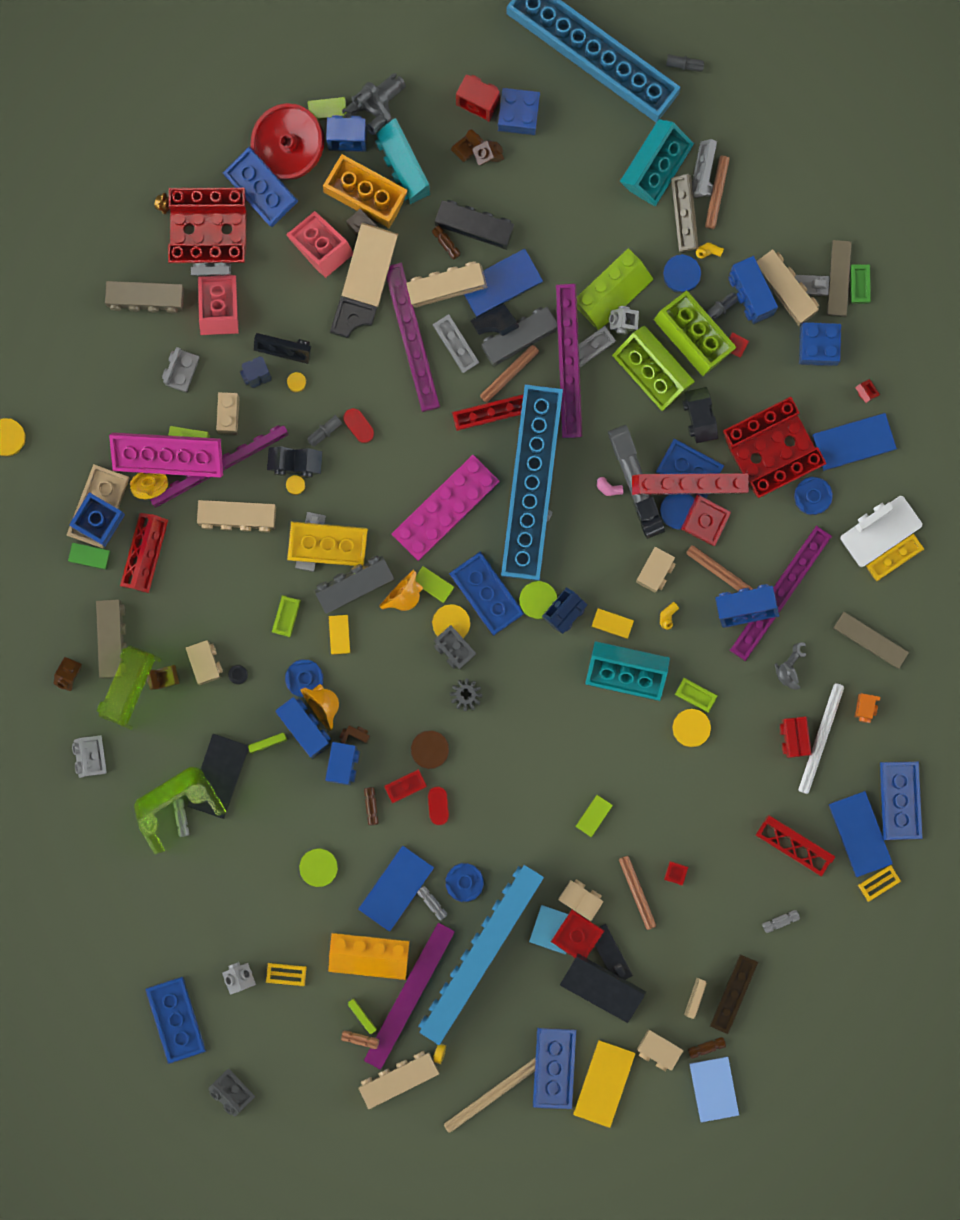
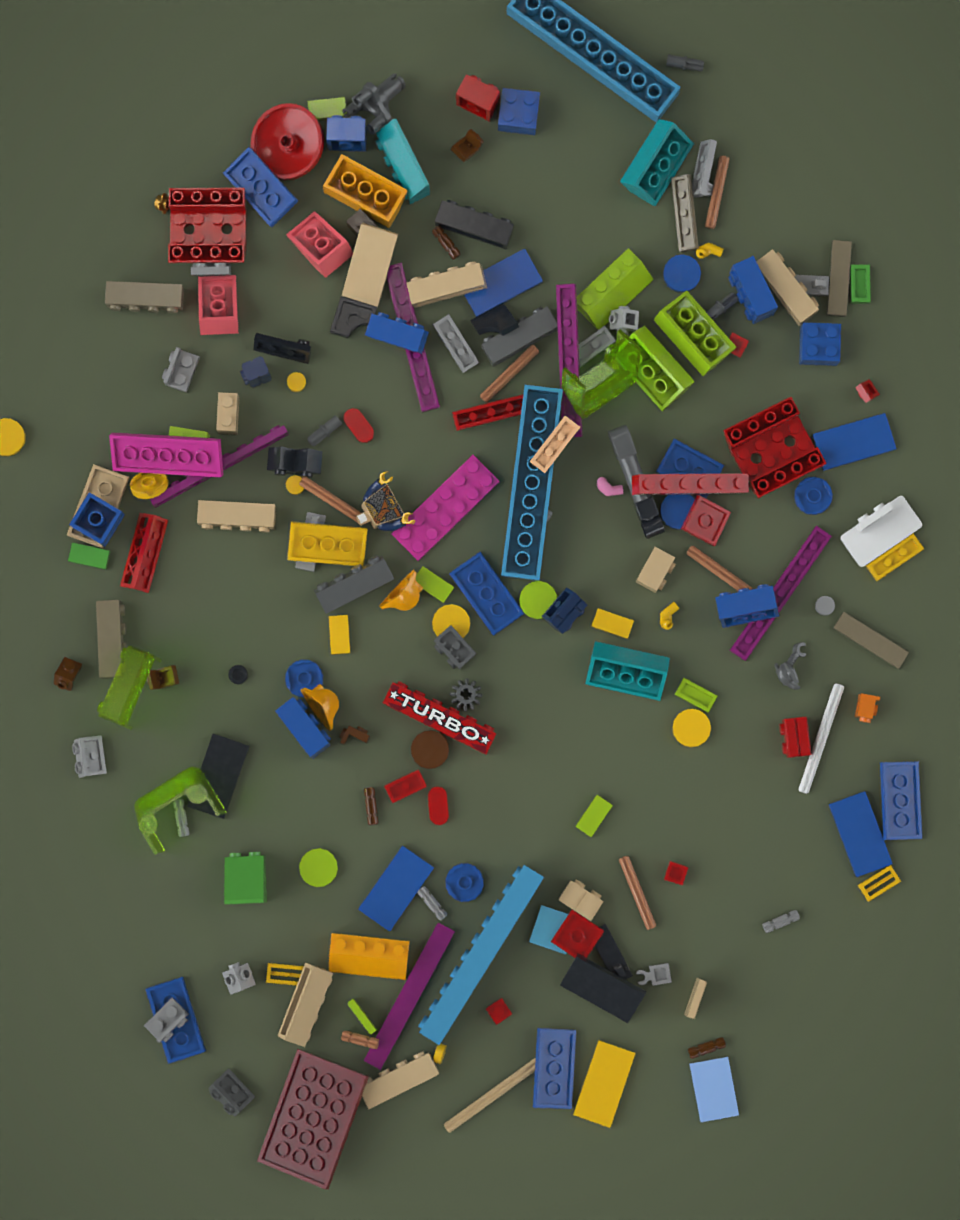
tan brick [186,640,223,685] -> none
lime tile [248,733,288,754] -> none
lime tile [272,595,301,638] -> none
blue brick [325,742,360,785] -> none
reddish brown bracket [473,140,504,165] -> none
tan brick [637,1029,684,1072] -> none
black brick [682,387,719,444] -> none
dark brown plate [710,954,758,1034] -> none
red fence [755,815,835,877] -> none
none -> light grey bracket [144,997,189,1043]
none -> bright green slope [224,852,267,904]
none -> plate [257,1049,369,1190]
none -> tan brick [277,962,333,1047]
none -> nougat axle [300,476,361,524]
none -> torso [356,471,415,531]
none -> blue brick [365,312,429,354]
none -> brick [383,681,497,755]
none -> red plate [485,998,512,1025]
none -> light nougat plate [530,416,580,473]
none -> clear neon green windscreen [561,329,641,419]
none -> light grey plate [636,963,672,986]
none -> light grey tile [815,596,835,616]

